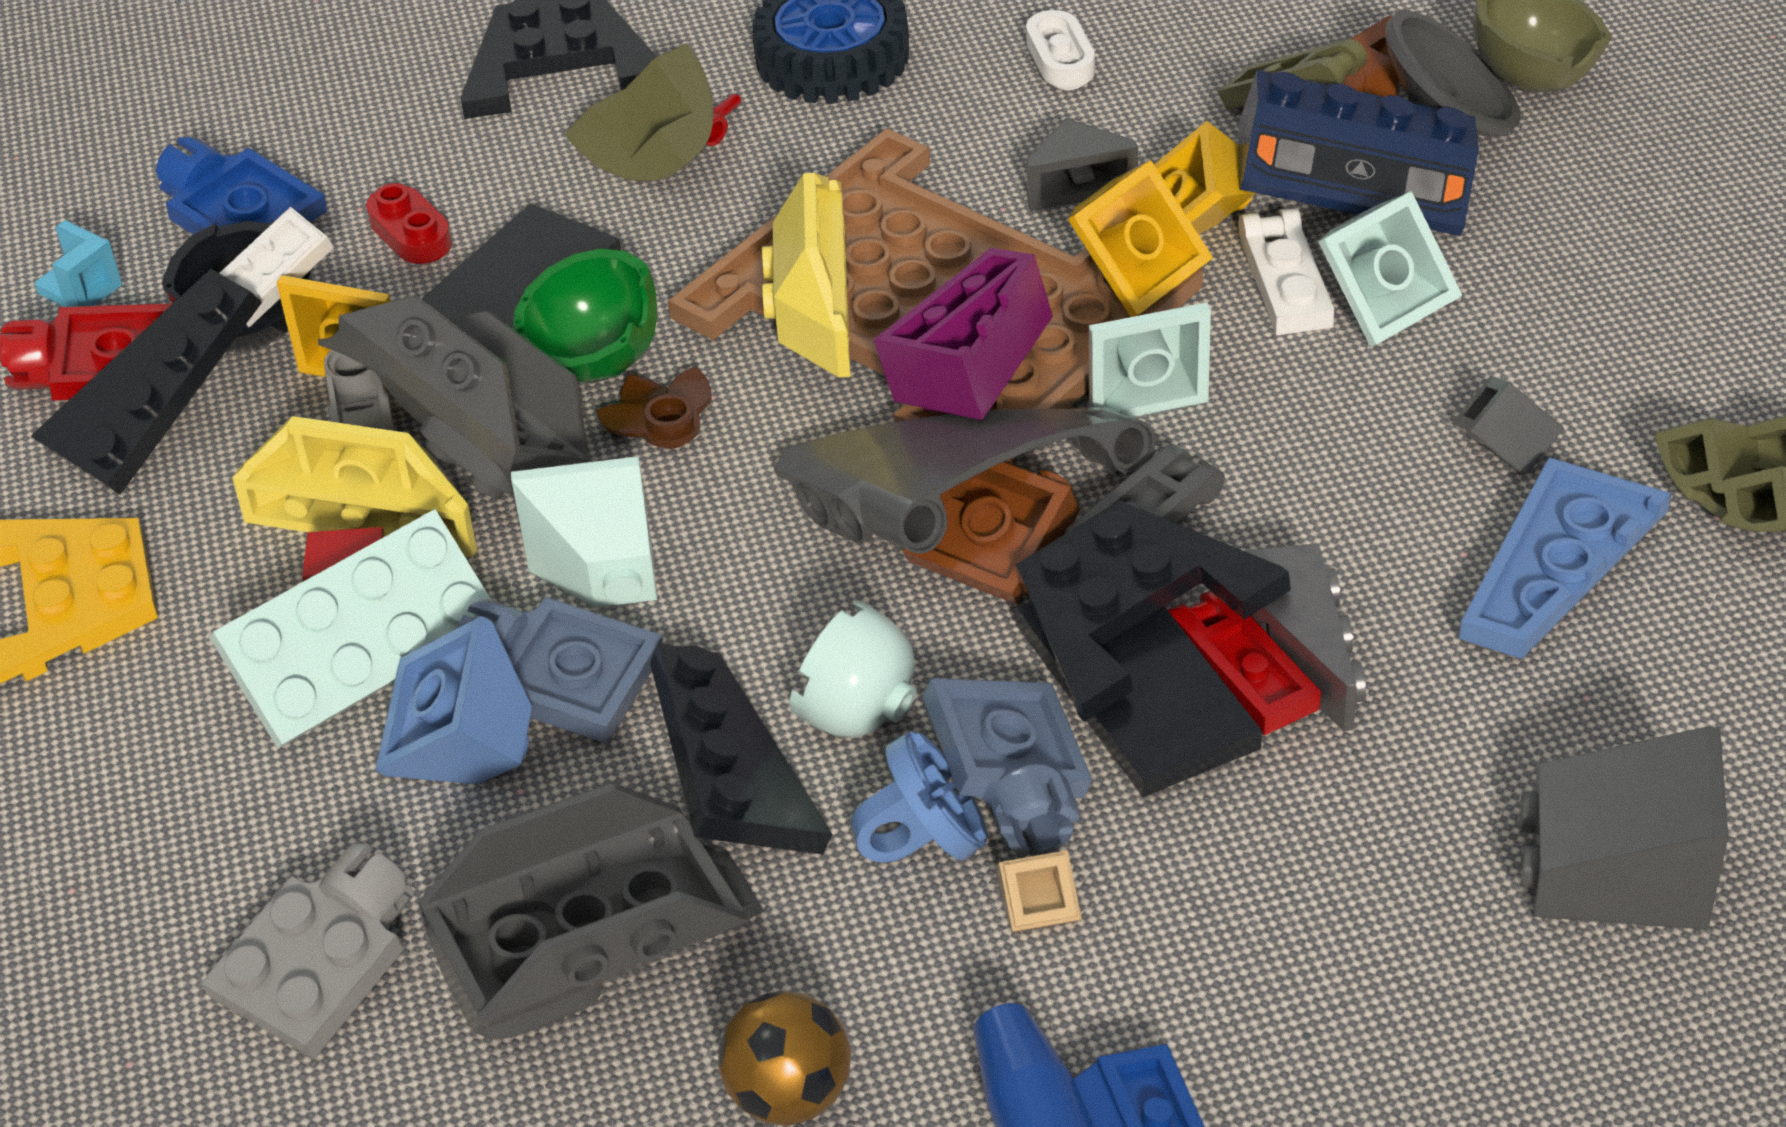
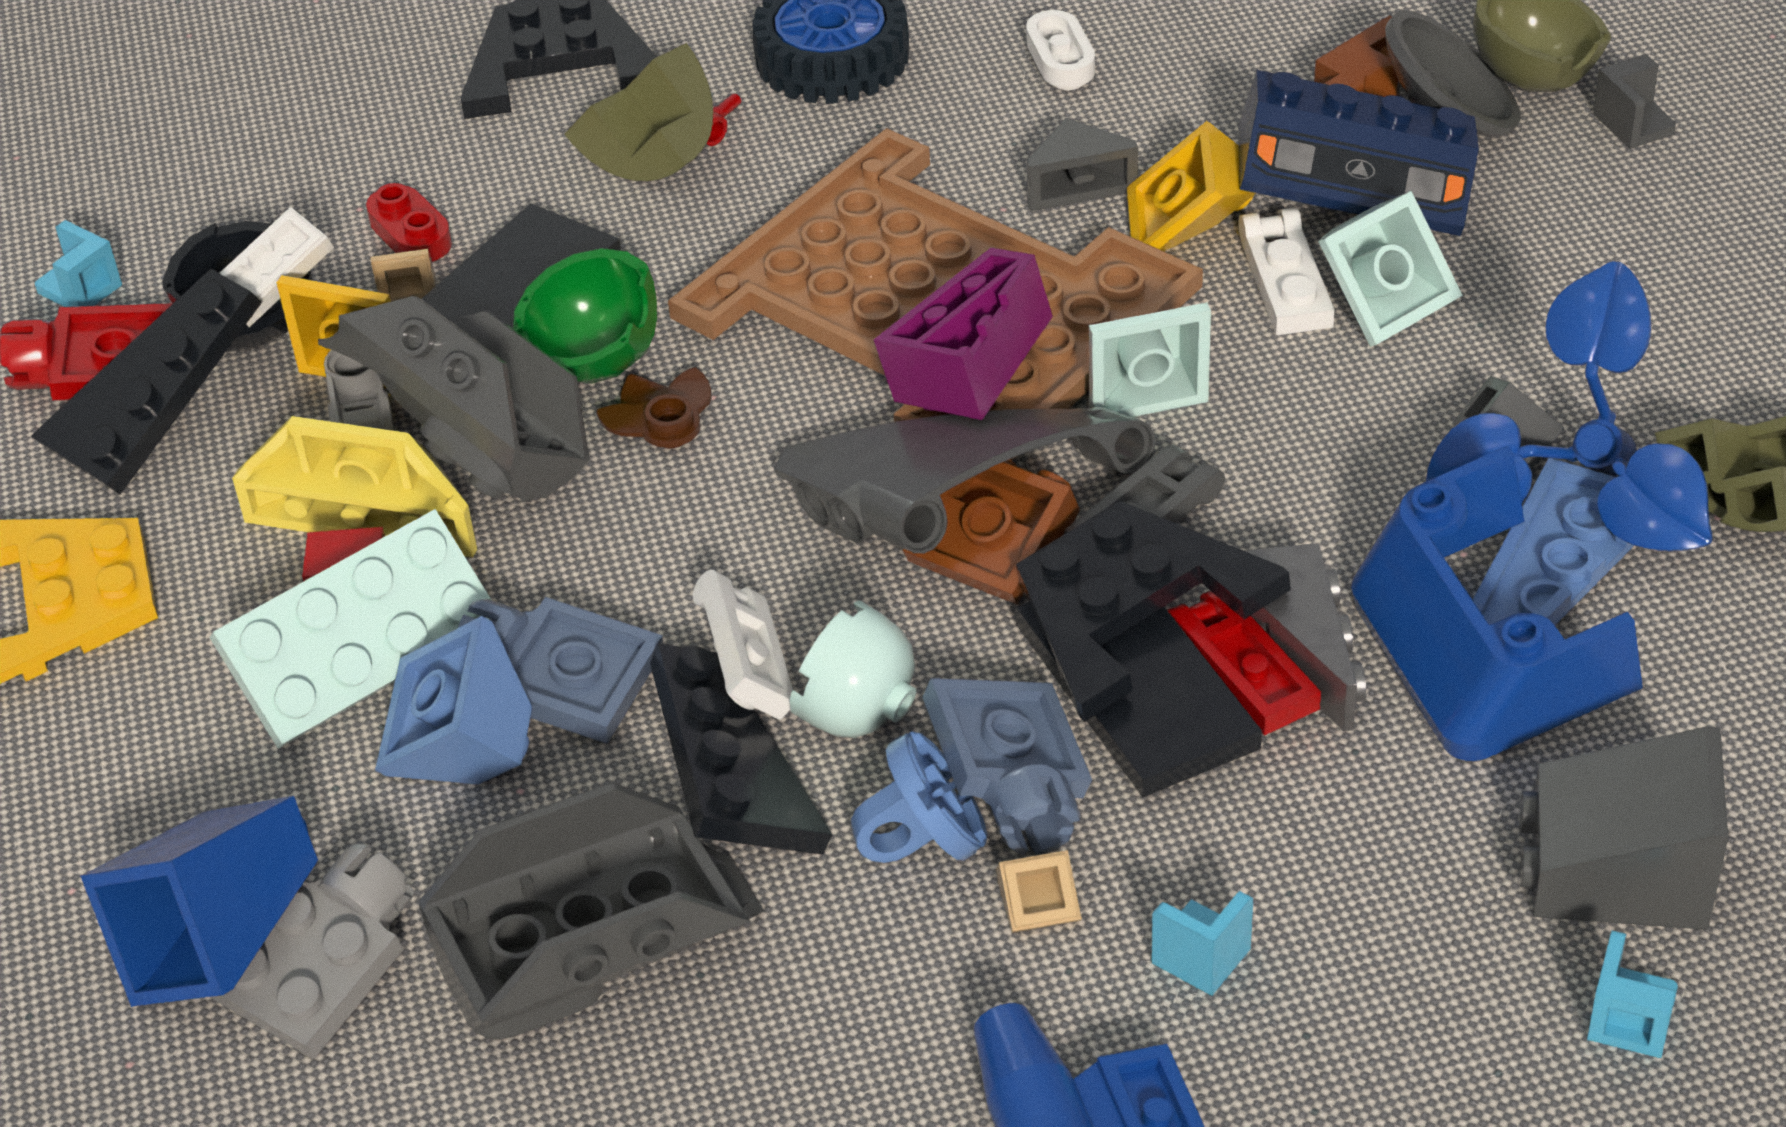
blue plate [155,137,327,235] -> none
light aqua slope [511,456,657,608] -> none
pearl gold piece [718,991,851,1126] -> none
light yellow wedge [762,173,851,378] -> none
yellow slope [1068,160,1213,317] -> none
olive plate [1217,39,1367,110] -> none
none -> blue slope [80,795,318,1007]
none -> tan slope [371,249,436,301]
none -> white plate [693,569,793,720]
none -> medium azure panel [1152,891,1253,996]
none -> blue windscreen [1351,445,1643,761]
none -> blue plant [1426,261,1712,552]
none -> medium azure panel [1587,930,1678,1058]
none -> dark grey panel [1593,54,1676,149]

